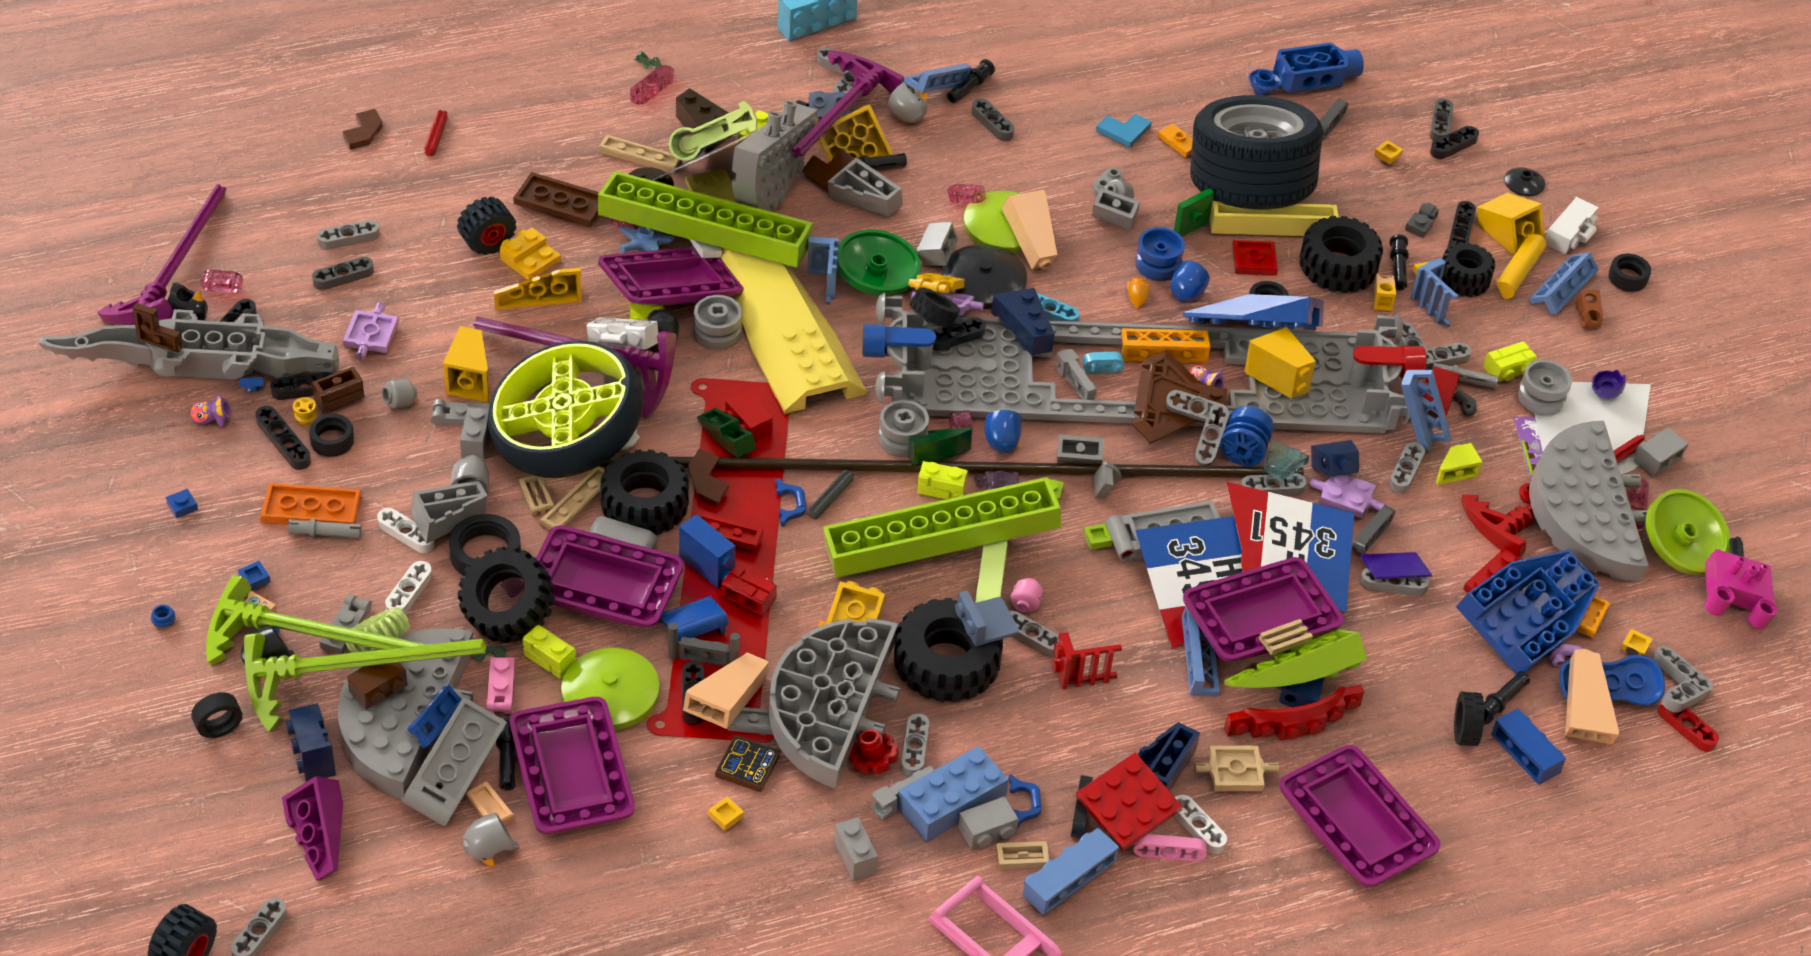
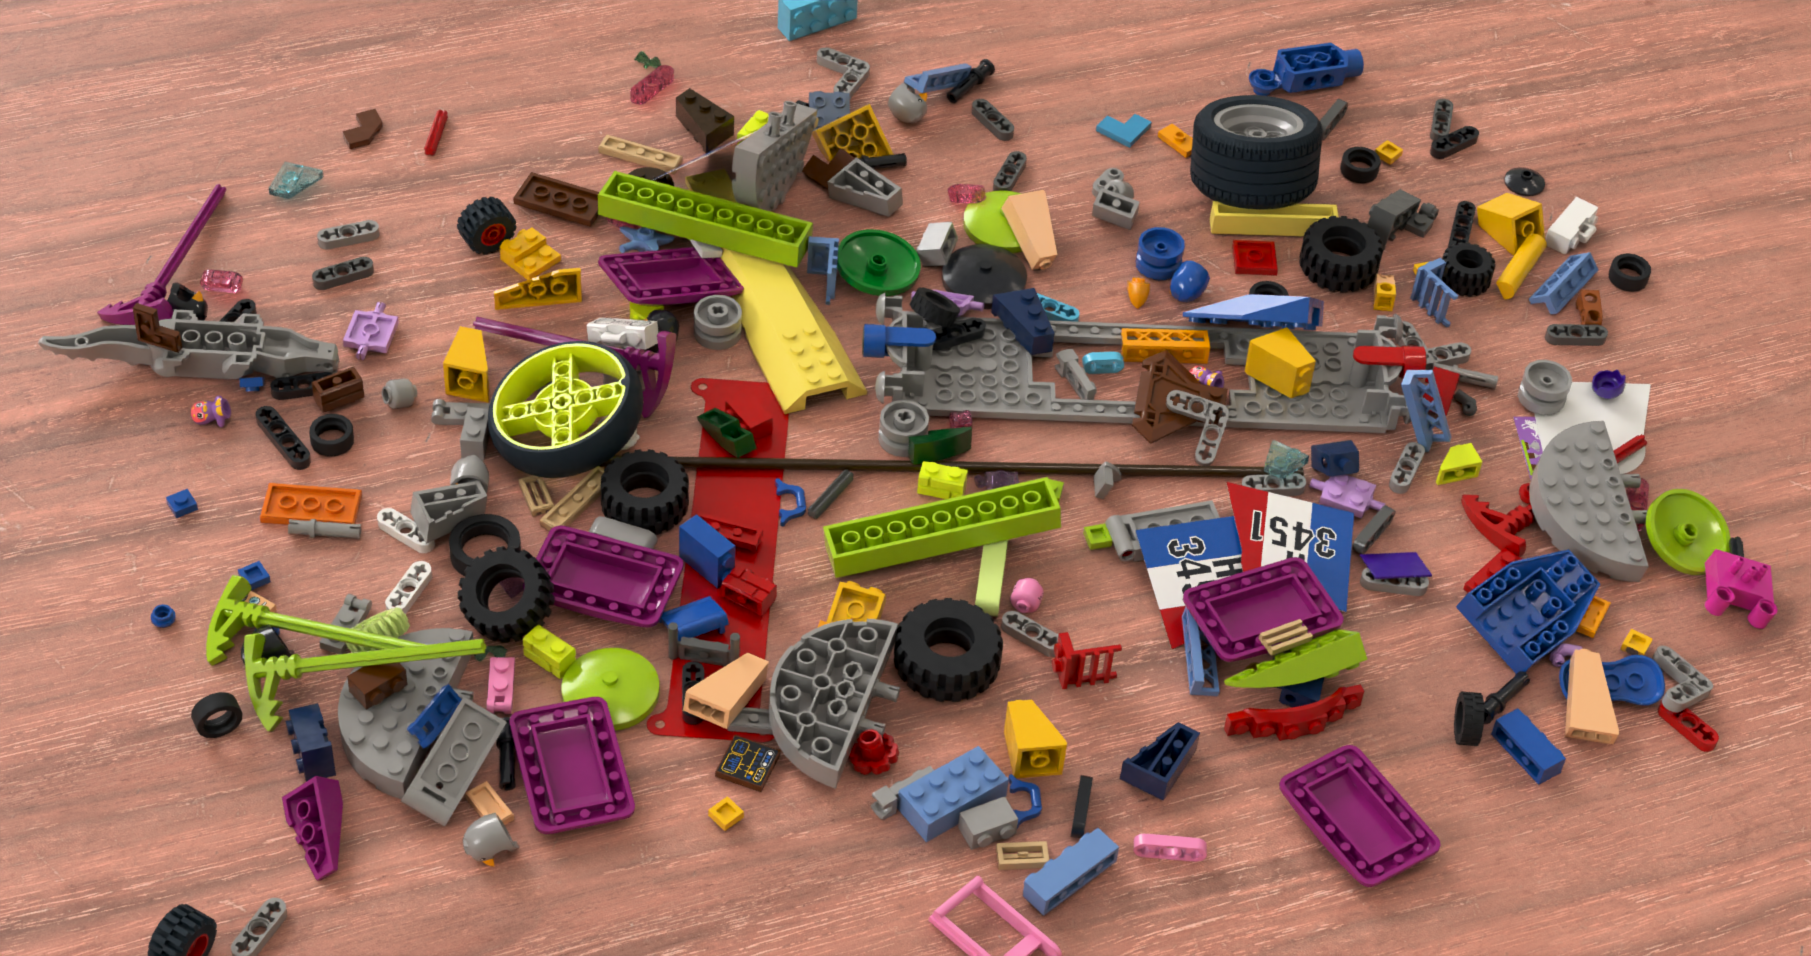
yellow wheel [293,397,317,426] -> none
yellowish green piece [669,101,757,161] -> none
reddish brown tile [688,448,729,506] -> none
magenta piece [791,50,904,158] -> none
light grey brick [834,817,878,881] -> none
light grey beam [901,714,929,777] -> none
yellow plate [909,273,965,294] -> none
sand blue bracket [955,590,1019,647] -> none
blue piece [984,410,1022,454] -> none
light grey brick [1057,435,1104,464] -> none
red plate [1076,752,1182,852] -> none
green plate [1174,188,1214,237] -> none
white beam [1174,795,1227,854] -> none
tan plate [1194,746,1279,791] -> none
blue wheel [1219,406,1274,466] -> none
black pin [1389,234,1409,290] -> none
neon yellow brick [1483,341,1537,382] -> none
light grey brick [1634,428,1689,477] -> none
none -> clear light blue wing [268,162,323,199]
none -> dark grey beam [993,151,1027,191]
none -> yellow slope [1004,700,1067,779]
none -> black tyre [1340,147,1381,183]
none -> dark grey wedge [1368,189,1421,251]
none -> dark grey beam [1545,324,1608,346]

